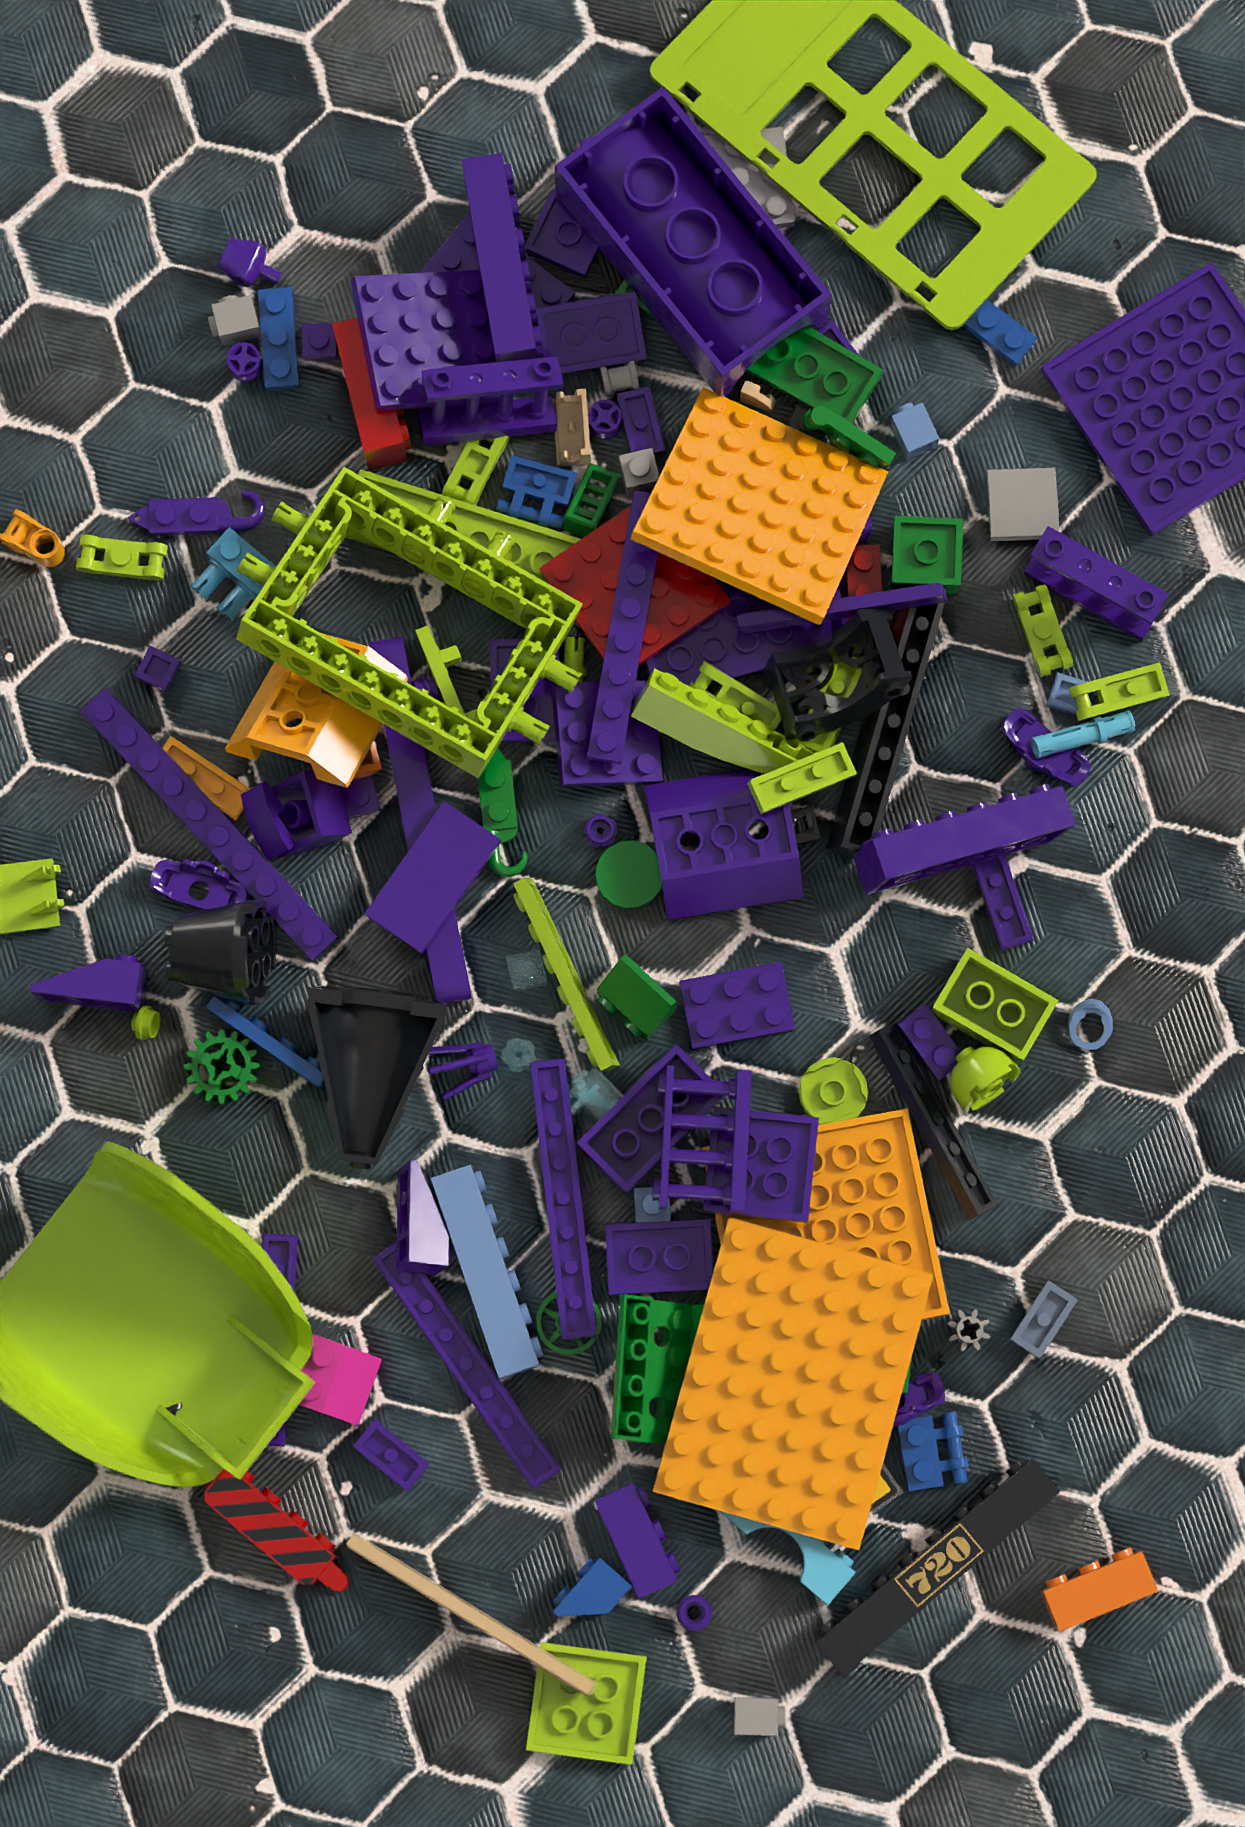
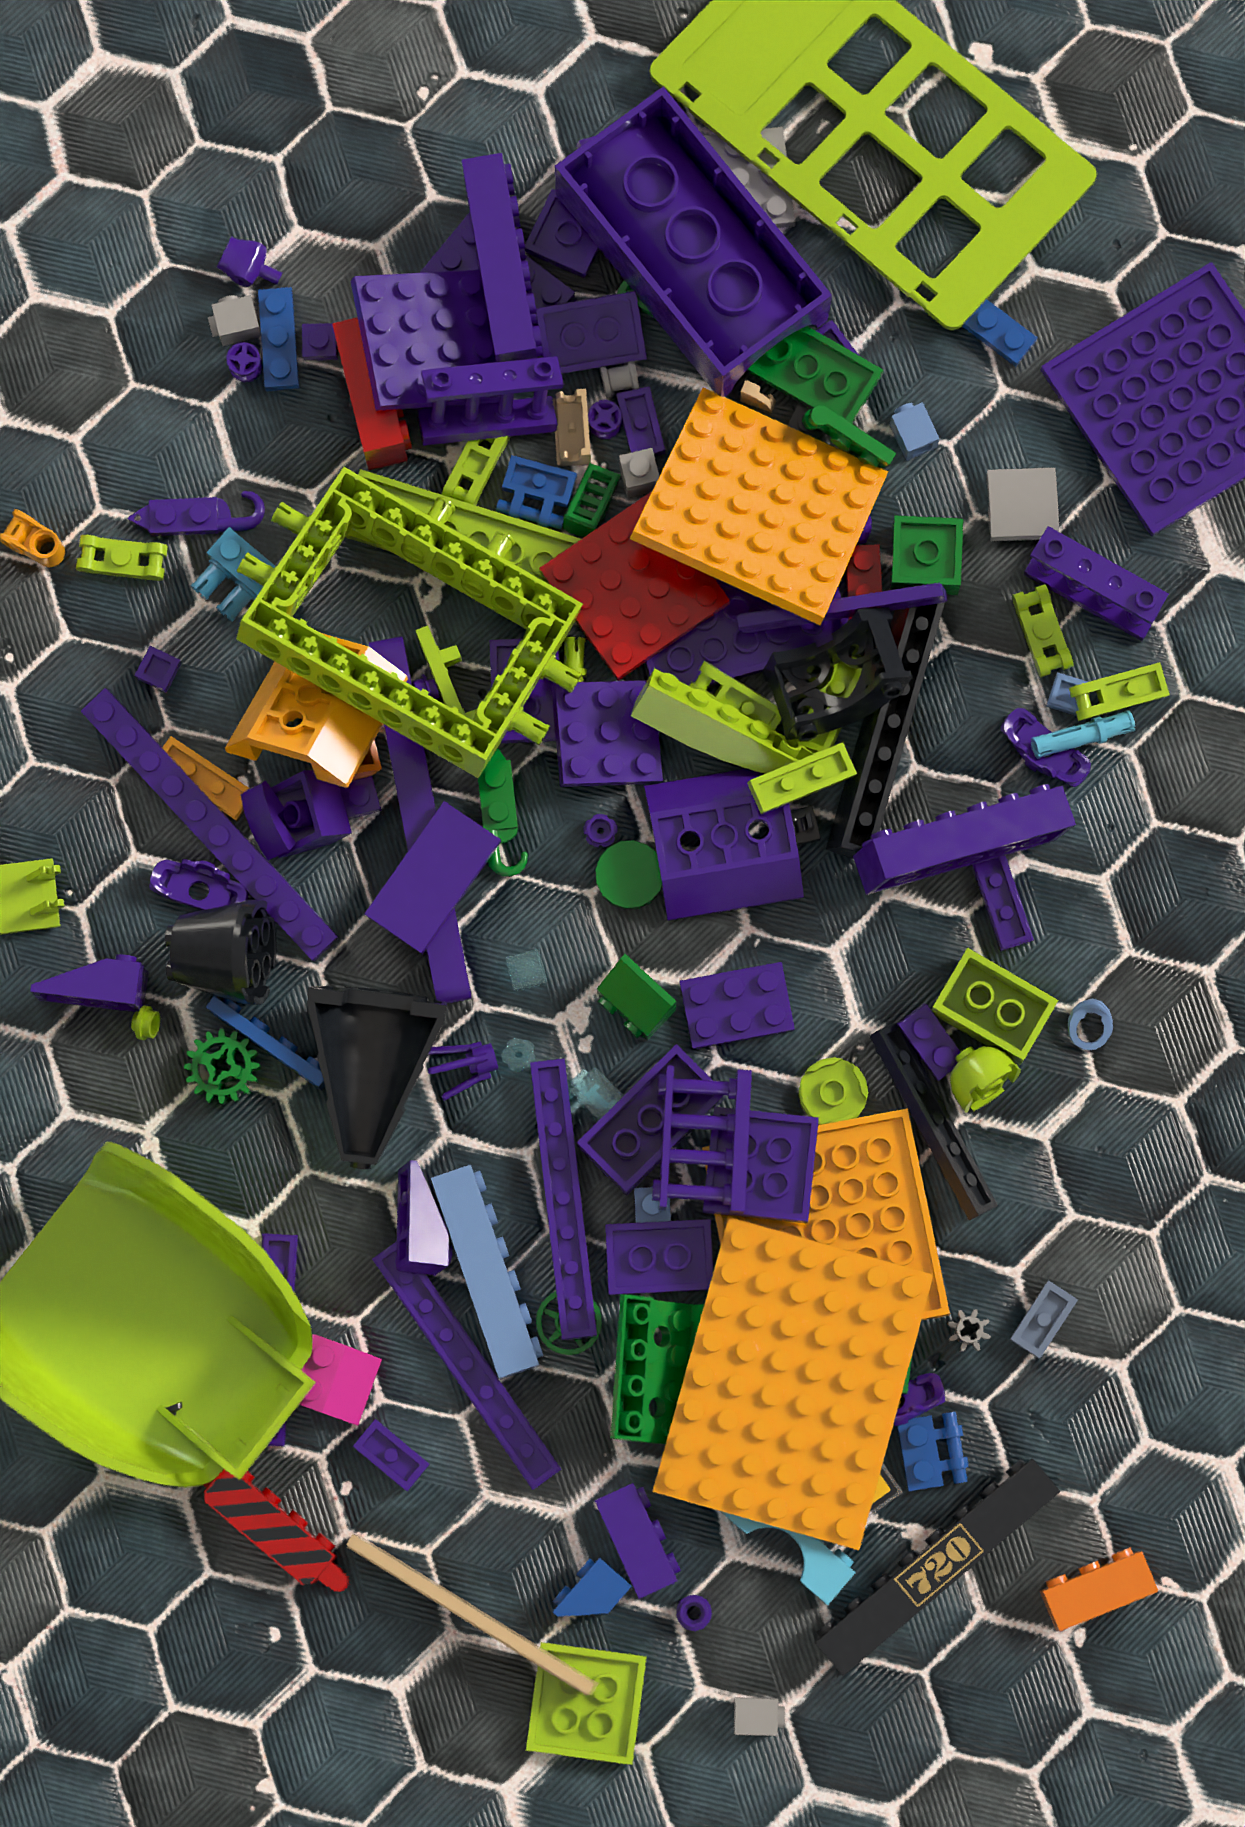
lime plate [513,877,620,1072] -> none
dark purple plate [587,490,658,765] -> none

